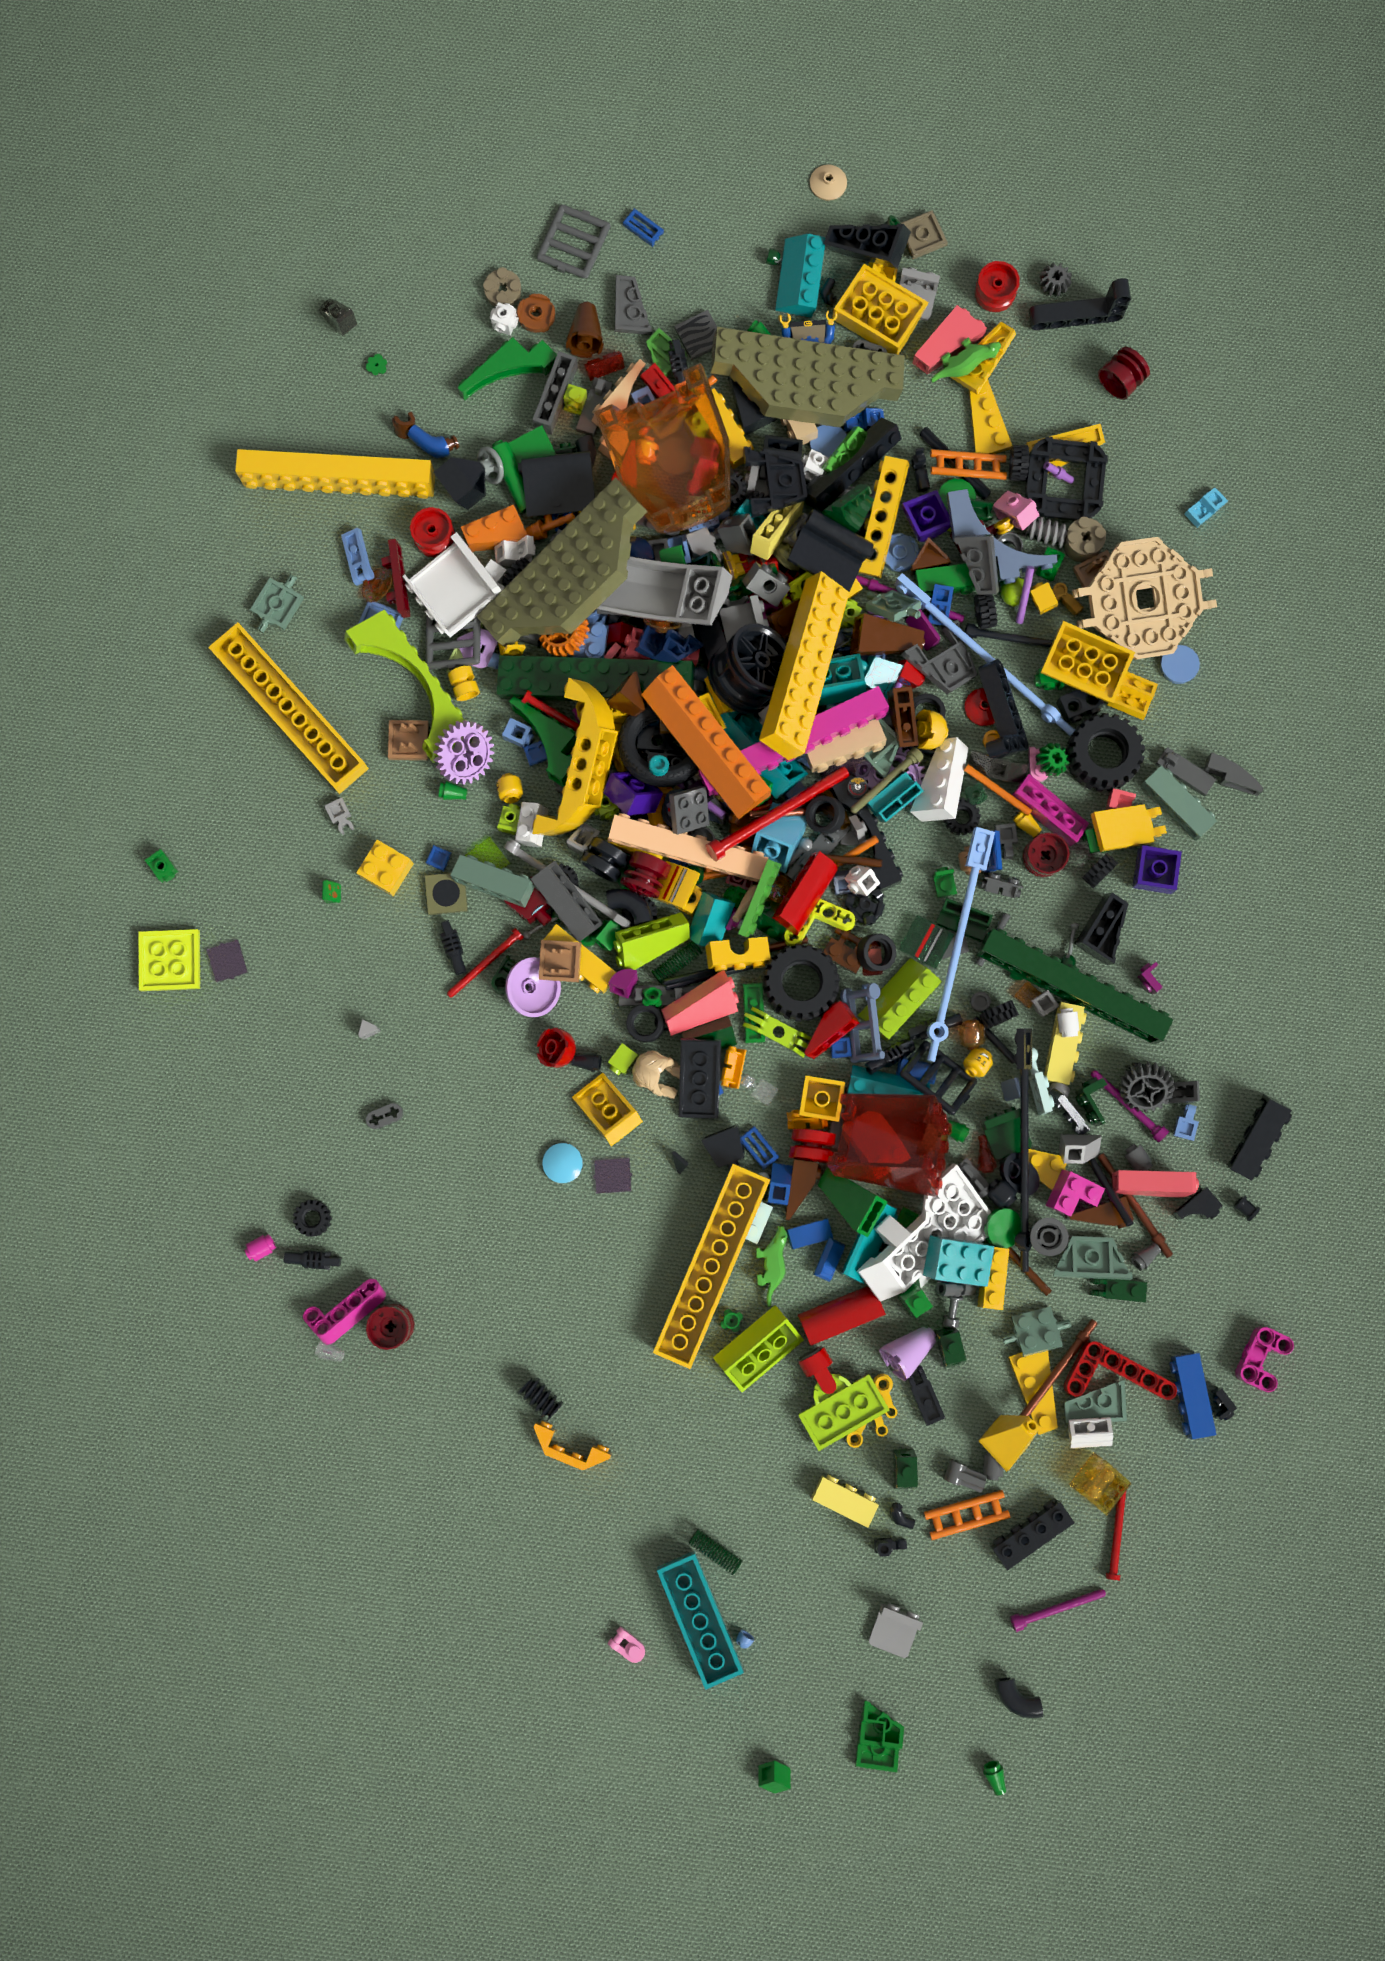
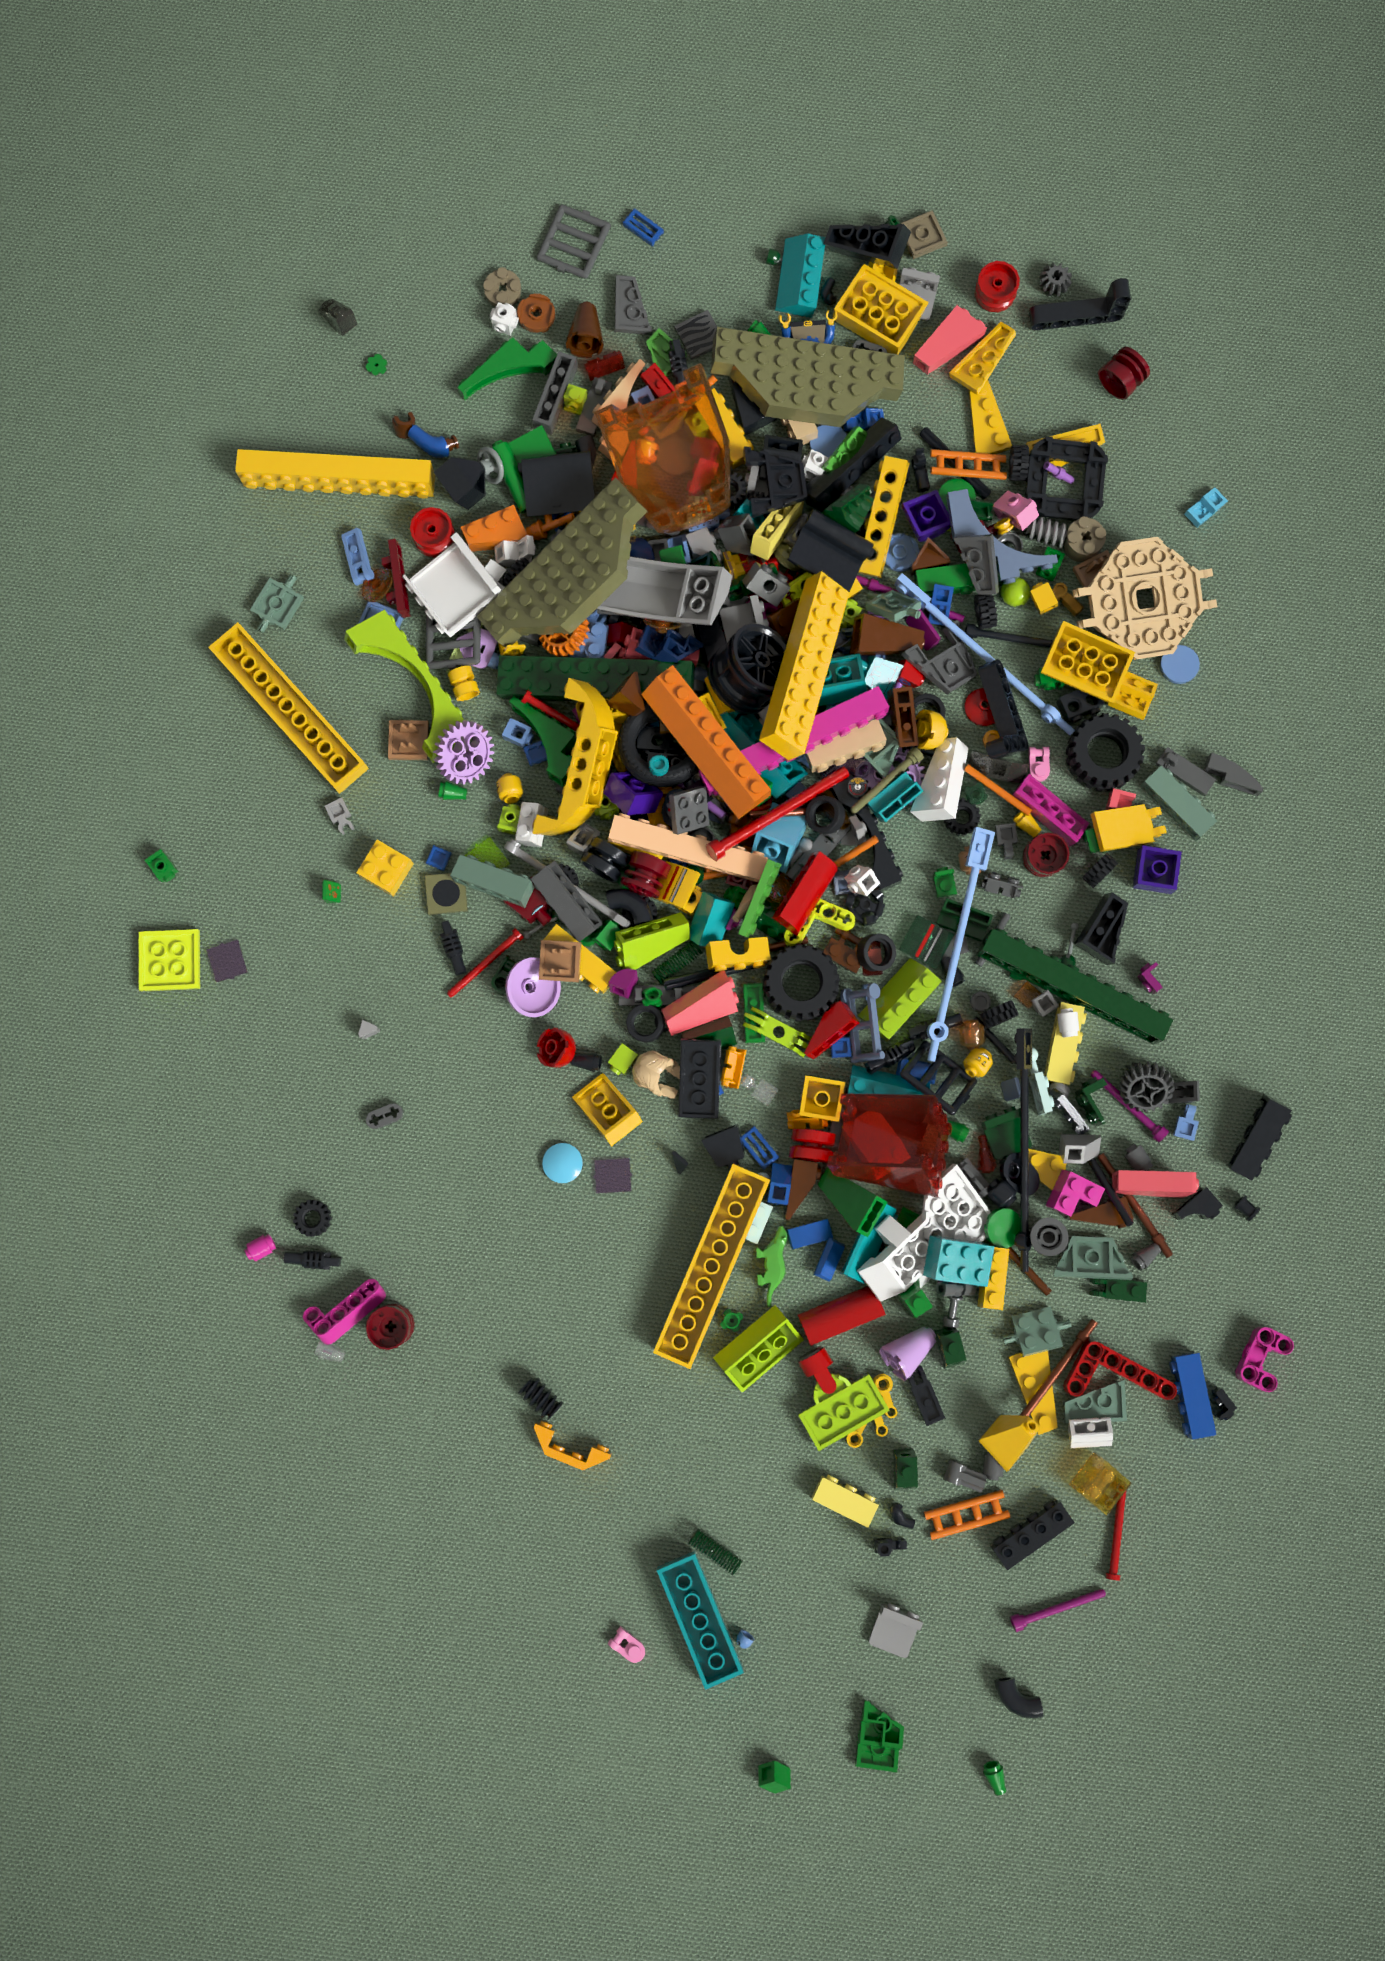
tan dish [810,165,847,201] -> none
reddish brown bar [825,854,882,867] -> none
bright green animal [931,337,1001,382] -> none
blue tile [983,830,1002,873] -> none
medium lavender bar [1016,566,1035,624] -> none
green gear [1035,743,1070,776] -> none
none -> black cone [940,957,965,988]

